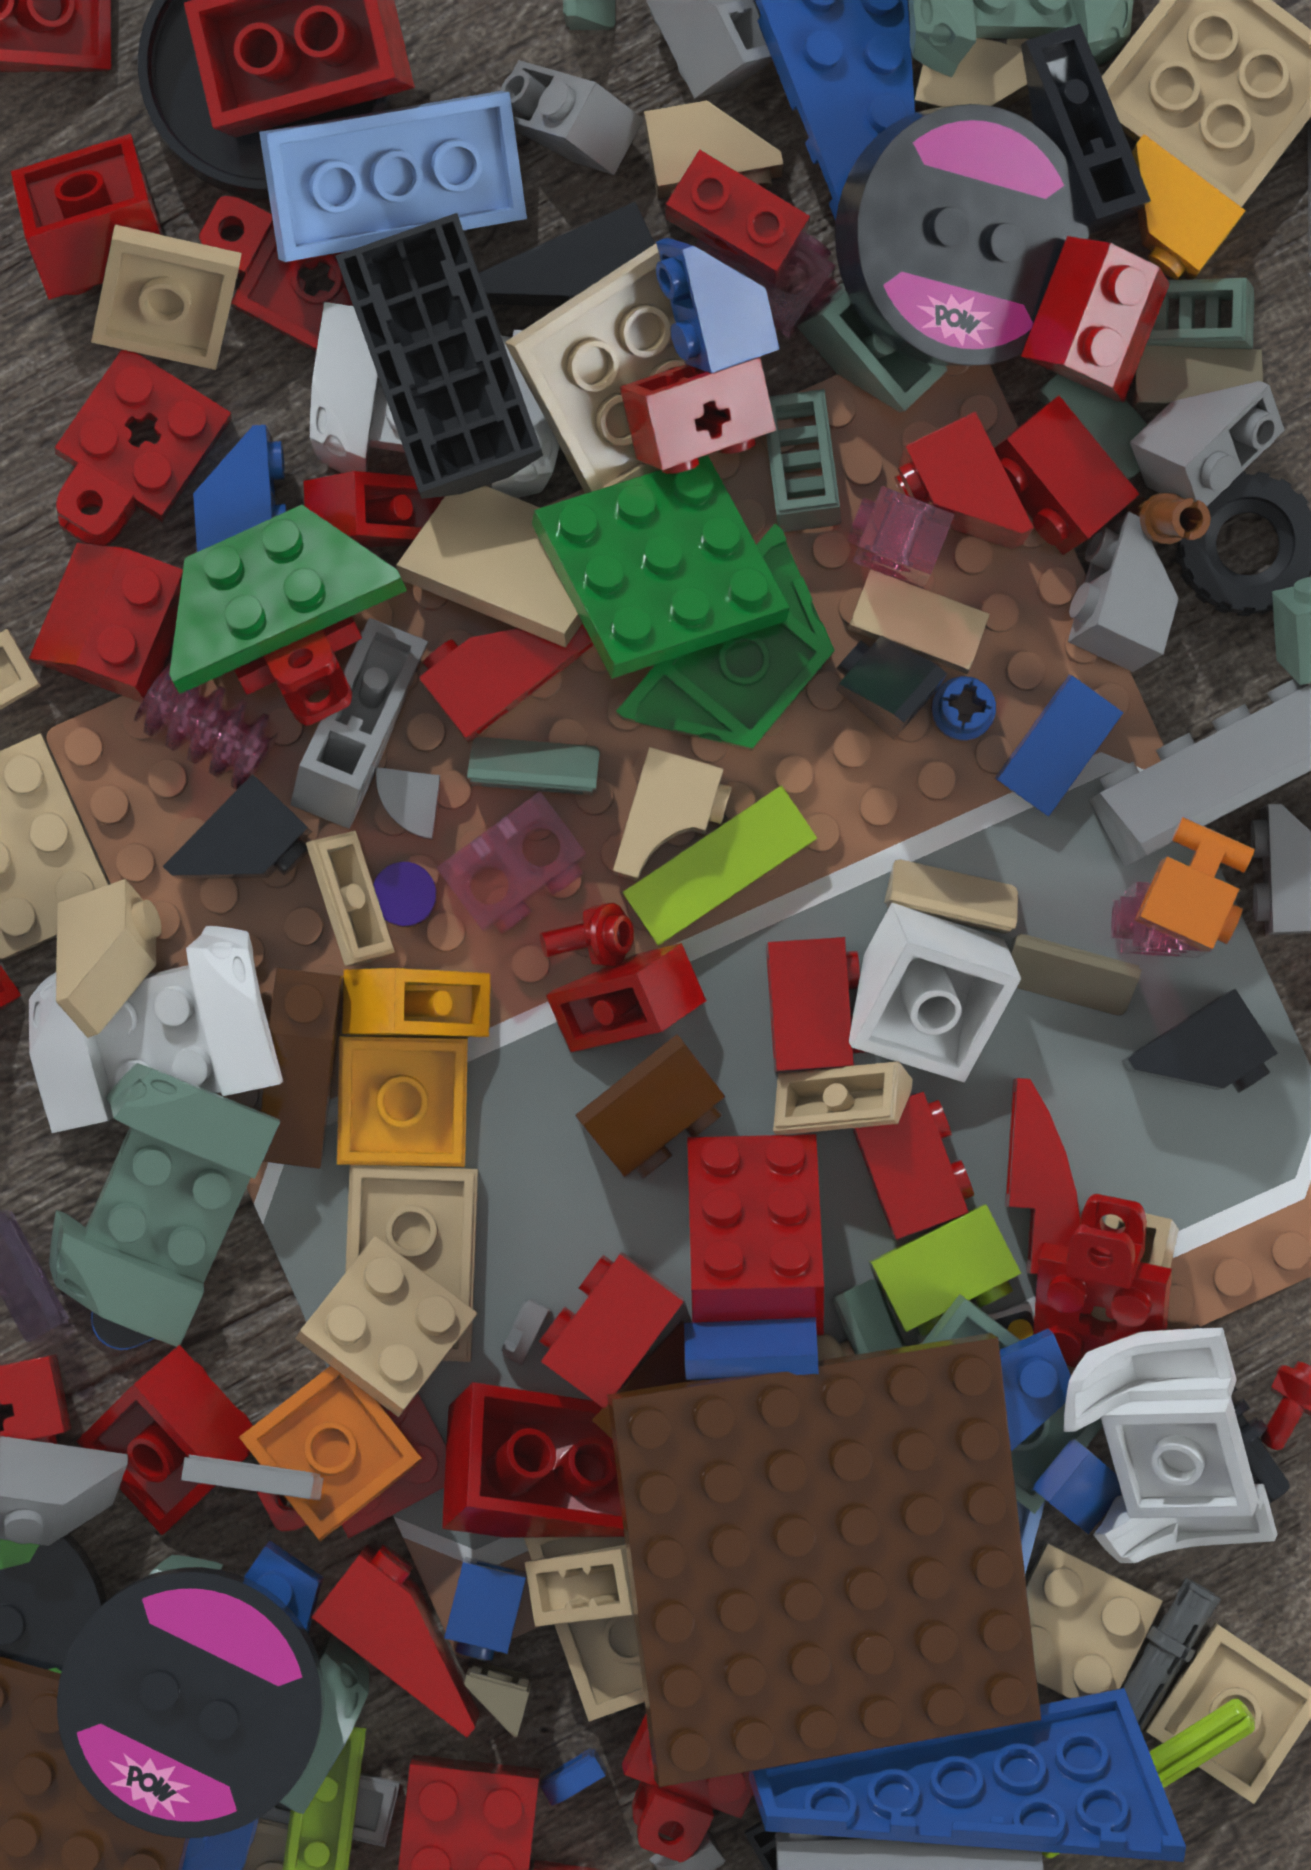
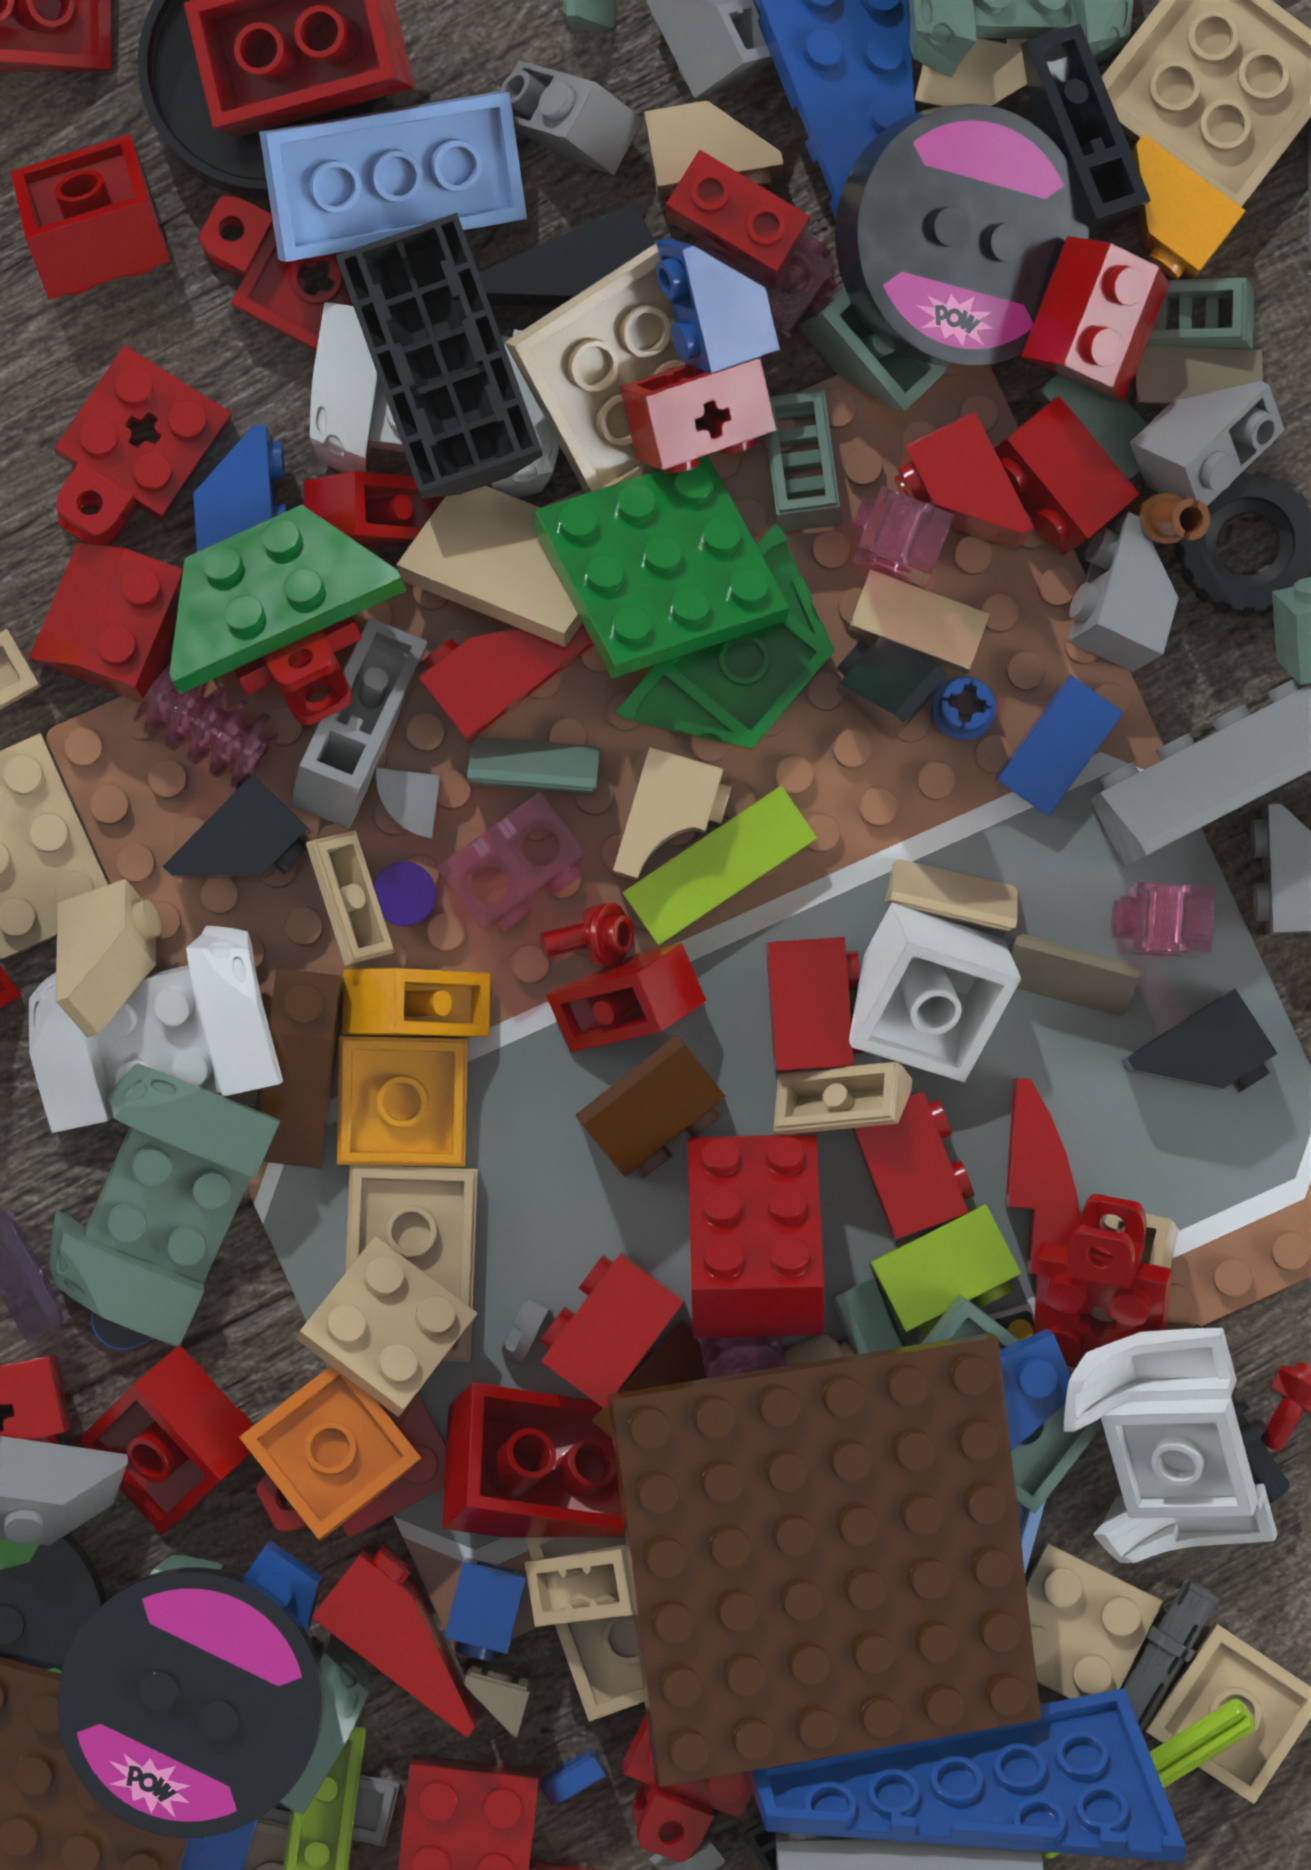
tan plate [91,225,242,370] -> none
light grey tile [181,1455,324,1501] -> none
blue tile [684,1317,819,1380] -> none
blue tile [1033,1439,1122,1535] -> none
orange brick [1134,817,1255,953] -> none

